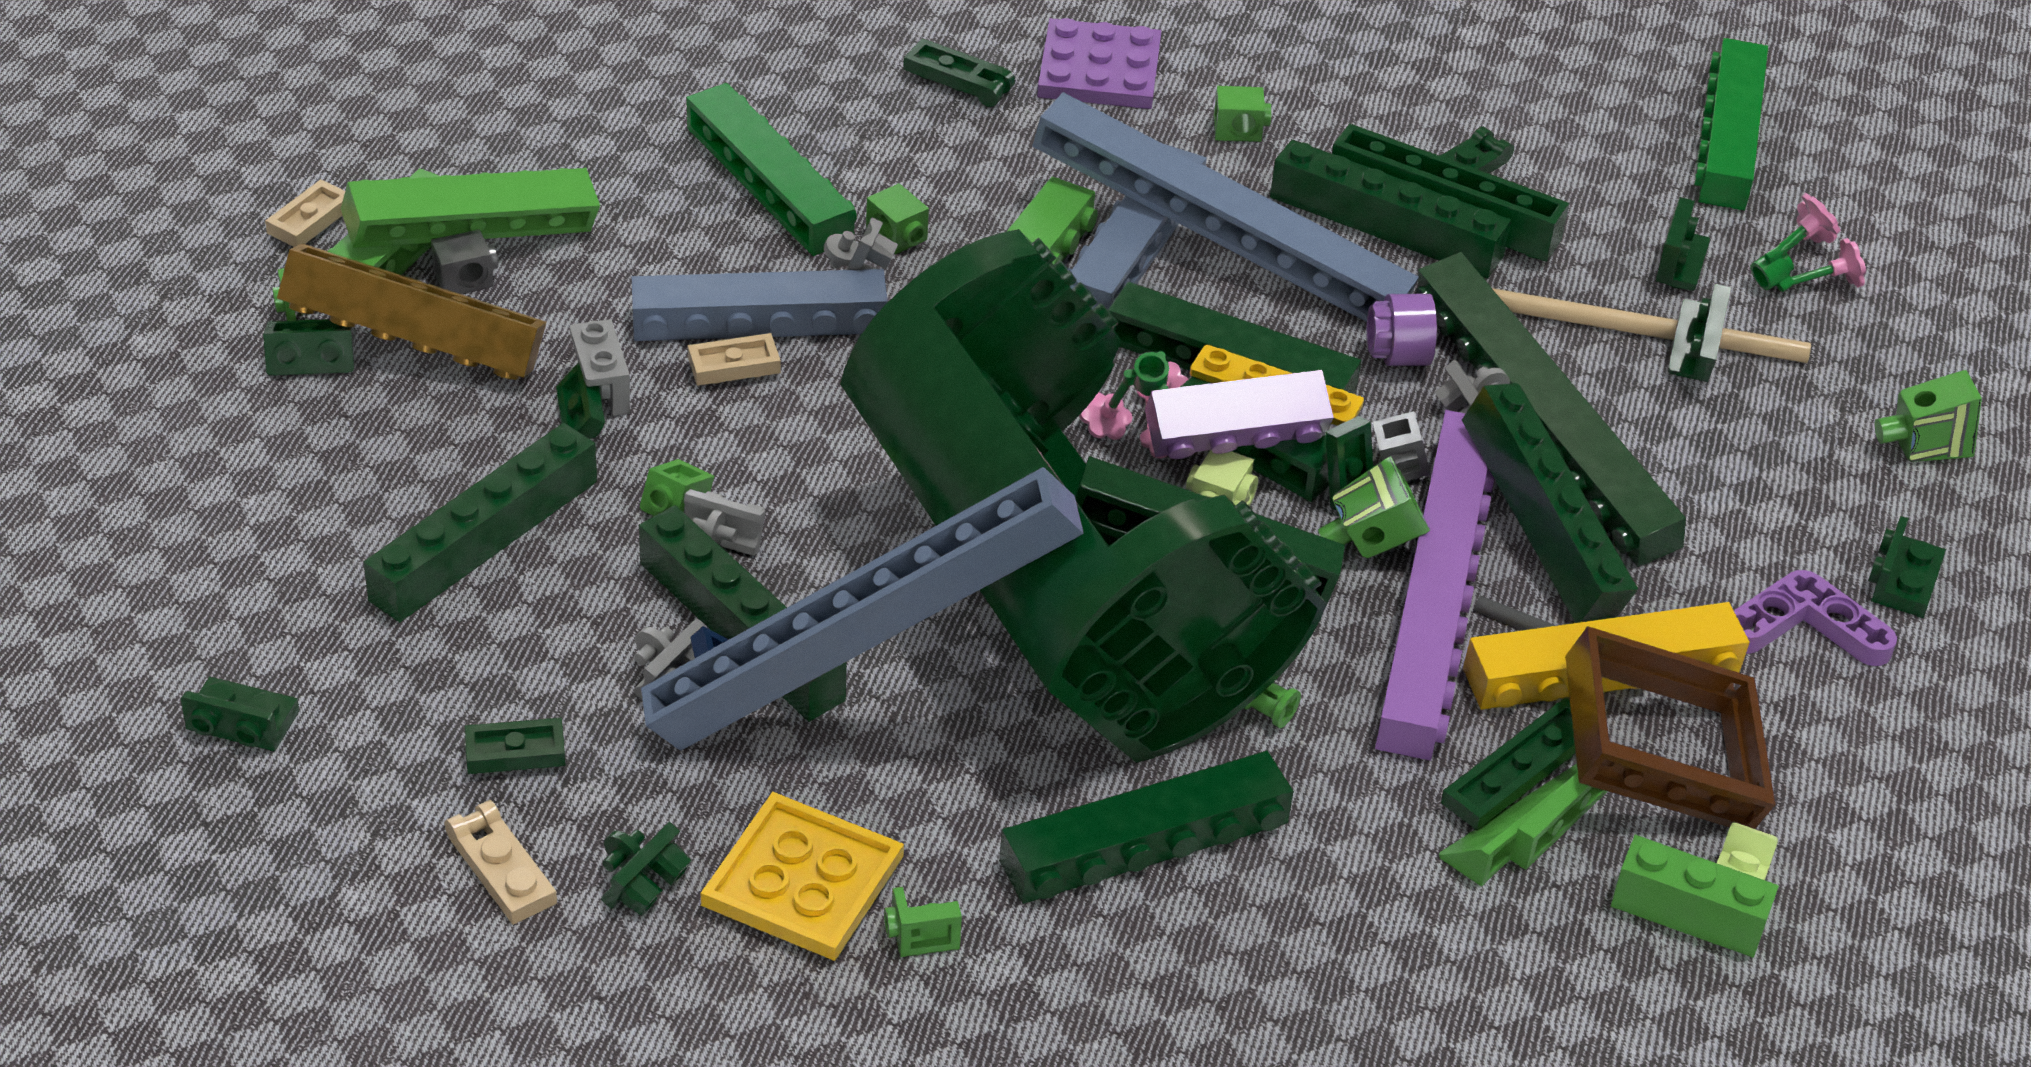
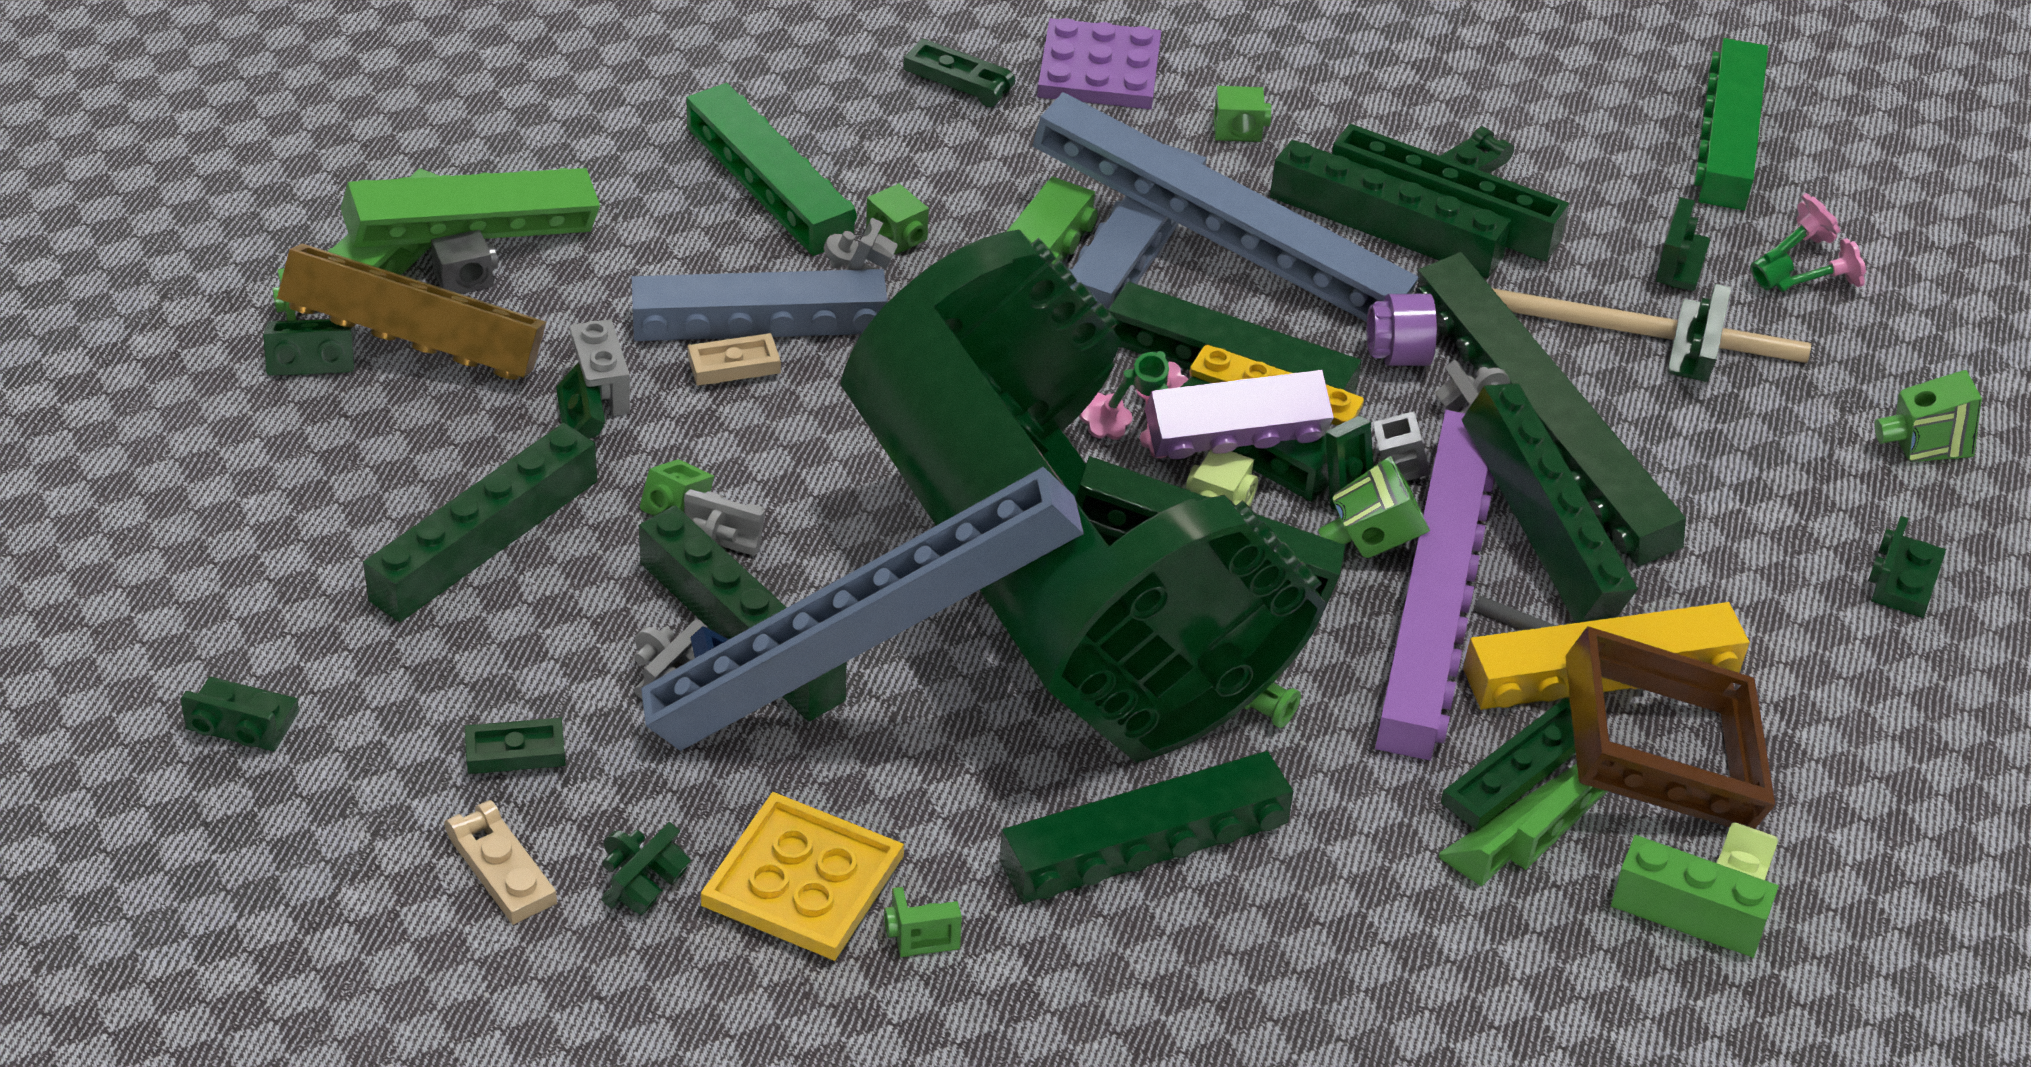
tan plate [265,179,345,247] -> none
medium lavender beam [1734,570,1897,666] -> none

